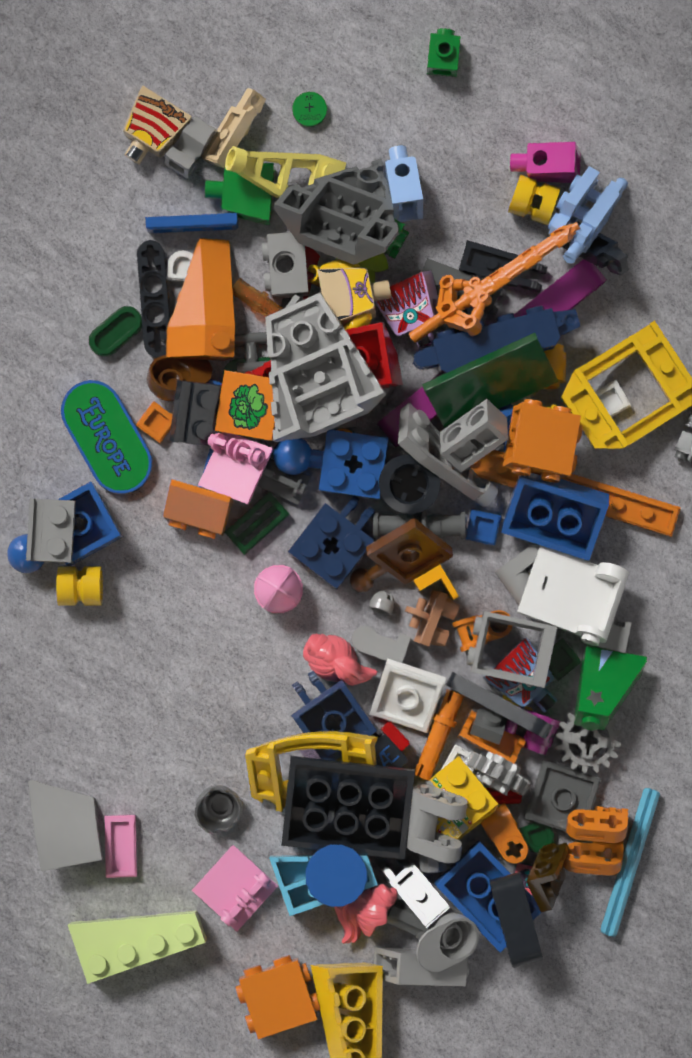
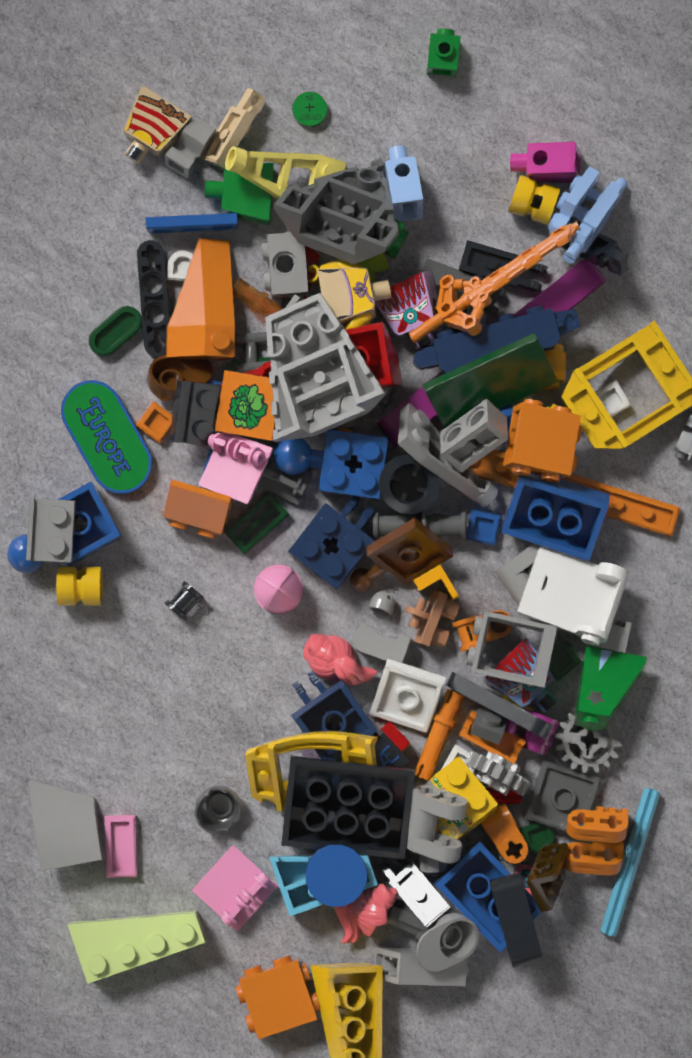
none -> black bush [164,580,204,621]

